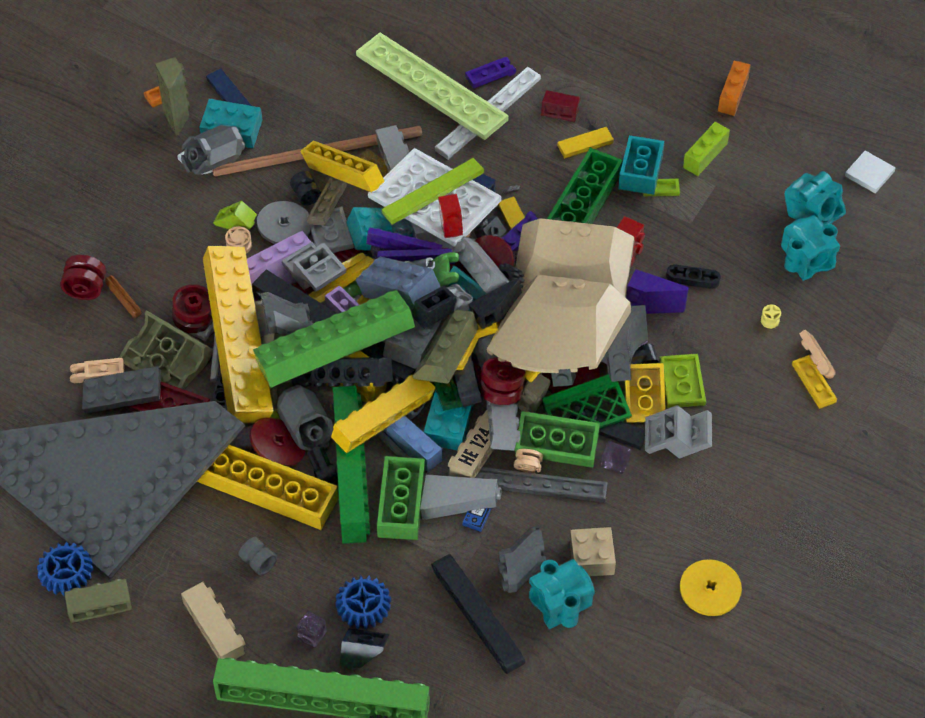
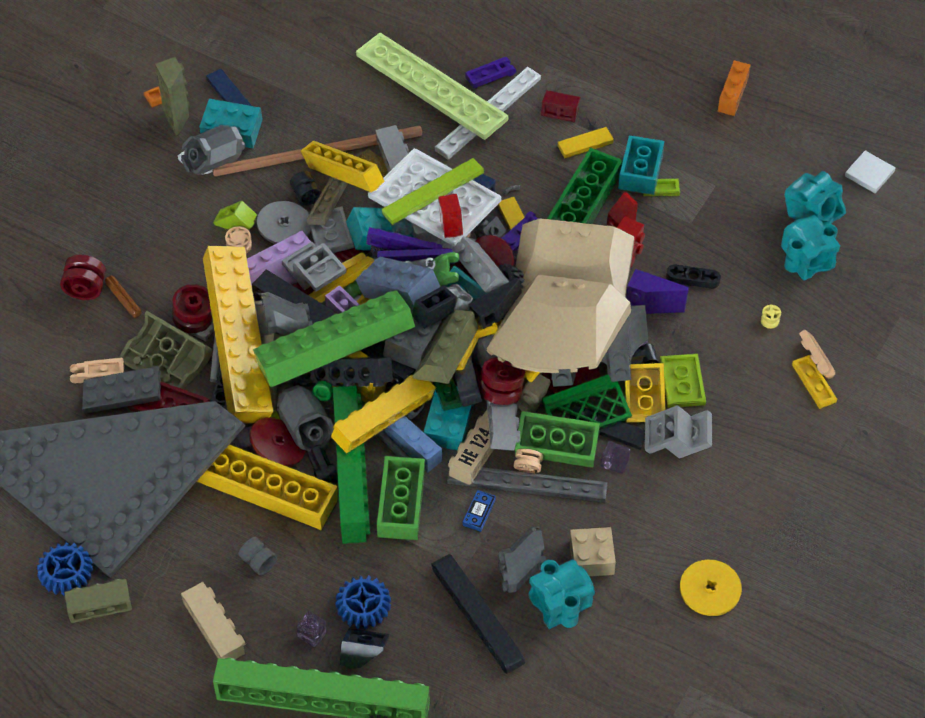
light grey slope [420,475,502,520] -> none
lime brick [683,122,730,176] -> none
none -> green tile [313,381,333,401]
none -> red slope [607,192,638,228]

